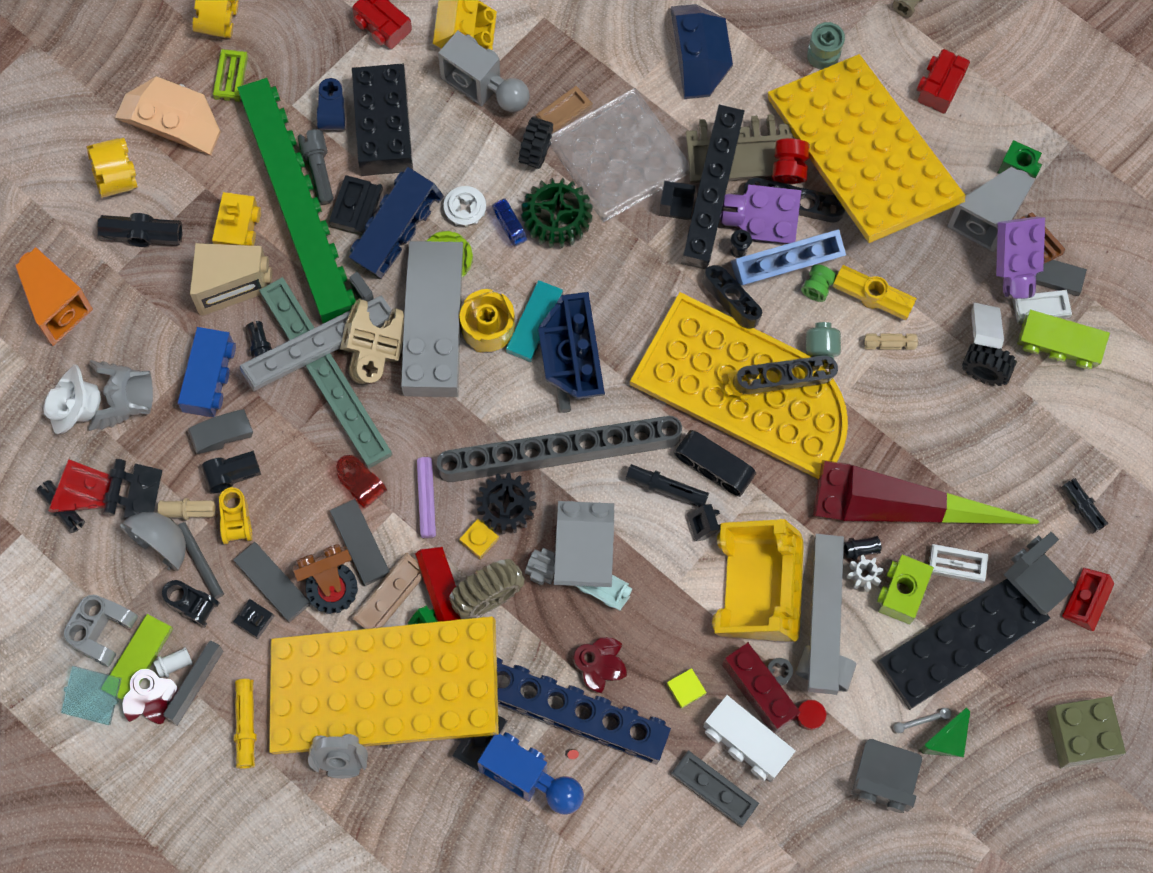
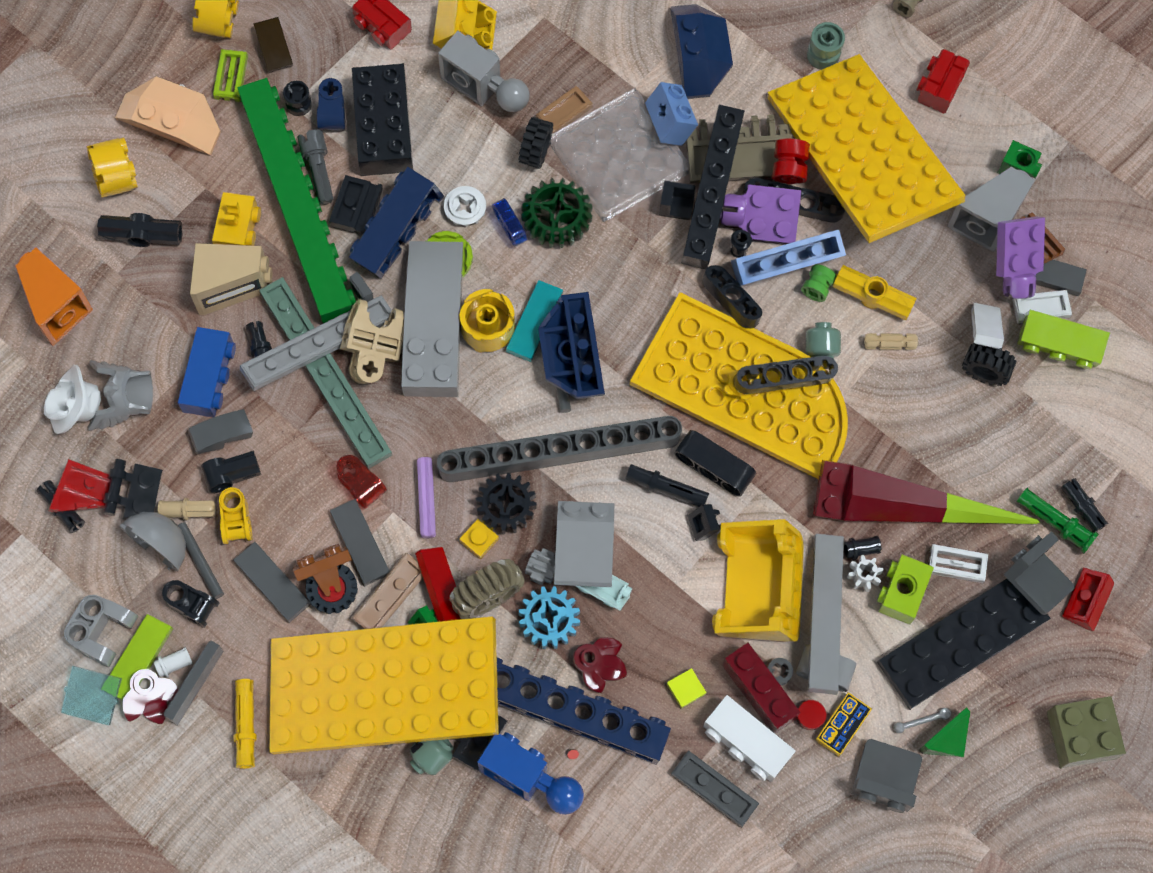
black tile [233,599,274,639] -> none
light grey plate [308,734,368,779] -> none
none -> dark brown slope [253,17,293,73]
none -> black wheel [283,80,312,116]
none -> sand green head [410,739,453,775]
none -> medium azure gear [519,586,580,649]
none -> medium blue brick [645,82,698,146]
none -> tile [815,692,872,757]
none -> green pin [1016,487,1099,554]

